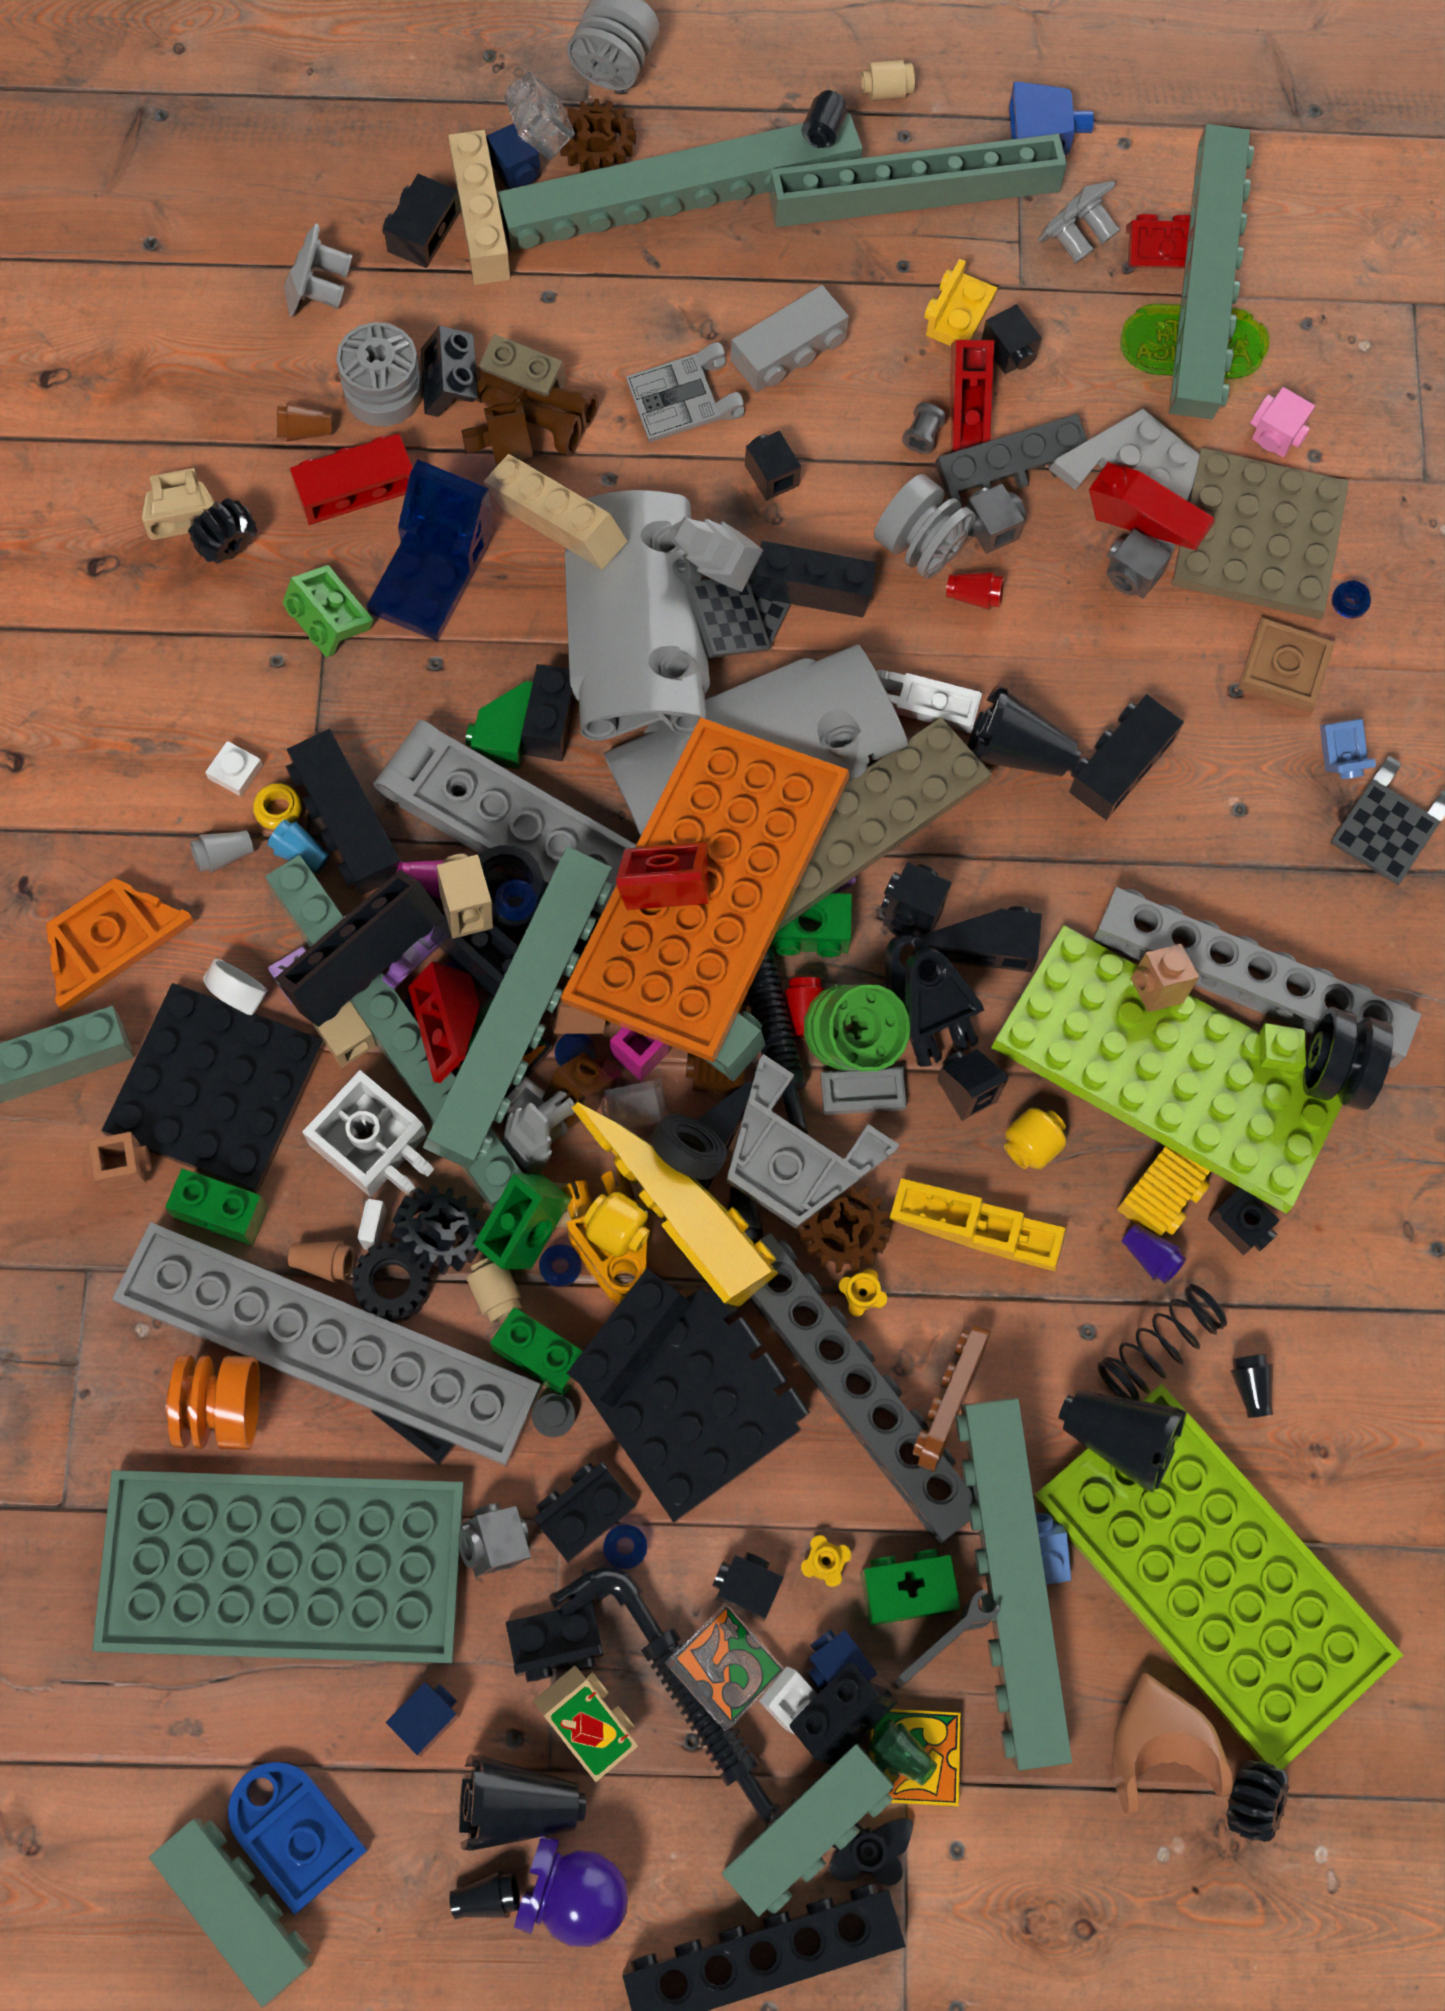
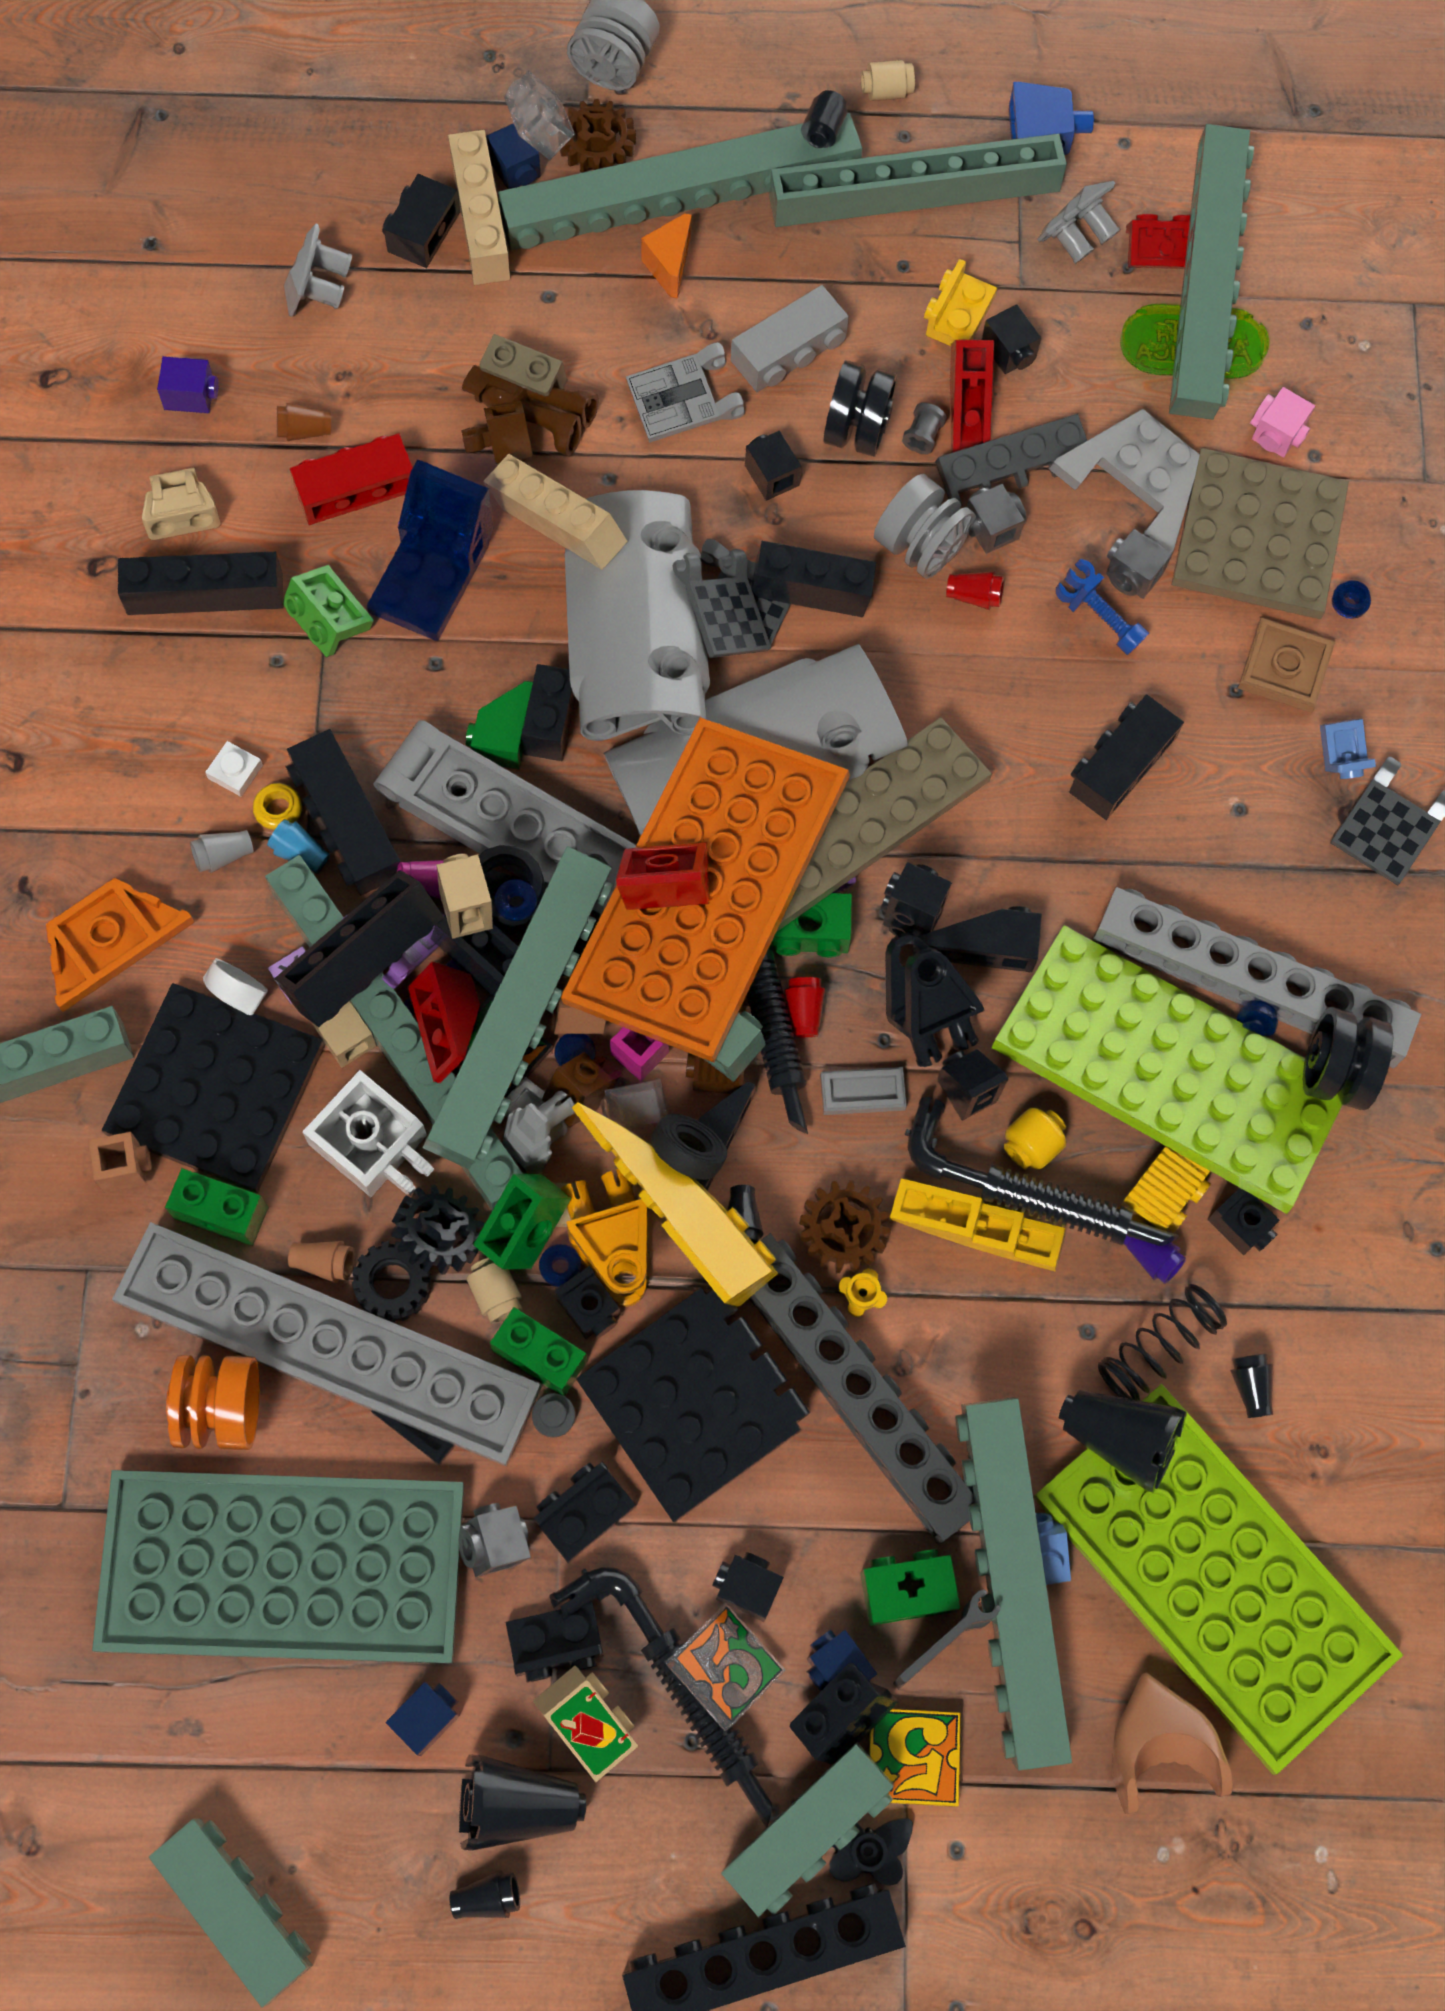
black gear [188,498,258,564] -> none
blue tile [228,1762,369,1915] -> none
light grey wheel [336,322,422,427] -> none
white tile [357,1199,387,1250] -> none
black bracket [420,325,478,417] -> none
dark purple tile [514,1837,628,1947] -> none
black brick [566,1268,692,1408] -> none
yellow head [583,1192,651,1257] -> none
clear blue plate [603,1524,647,1570] -> none
light grey connector [670,517,763,592] -> none
light grey wing [726,1054,899,1228] -> none
white plate [759,1666,818,1734] -> none
yellow plate [801,1535,851,1587] -> none
bright green wheel [804,985,910,1072] -> none
clear green cone [868,1719,937,1786] -> none
white hinge [876,670,982,733] -> none
dark orange plate [913,1325,991,1472] -> none
black cone [967,685,1081,777] -> none
red slope [1088,462,1215,551] -> none
nougat brick [1131,944,1199,1012] -> none
black gear [1226,1760,1289,1842] -> none
lime plate [1259,1023,1306,1073] -> none
none -> black brick [118,551,283,615]
none -> dark purple brick [157,356,219,413]
none -> black brick [554,1265,620,1340]
none -> orange slope [641,213,692,299]
none -> black wheel [823,360,897,457]
none -> black piece [905,1097,1179,1246]
none -> blue bar [1055,559,1149,655]
none -> clear blue plate [1237,1000,1278,1036]

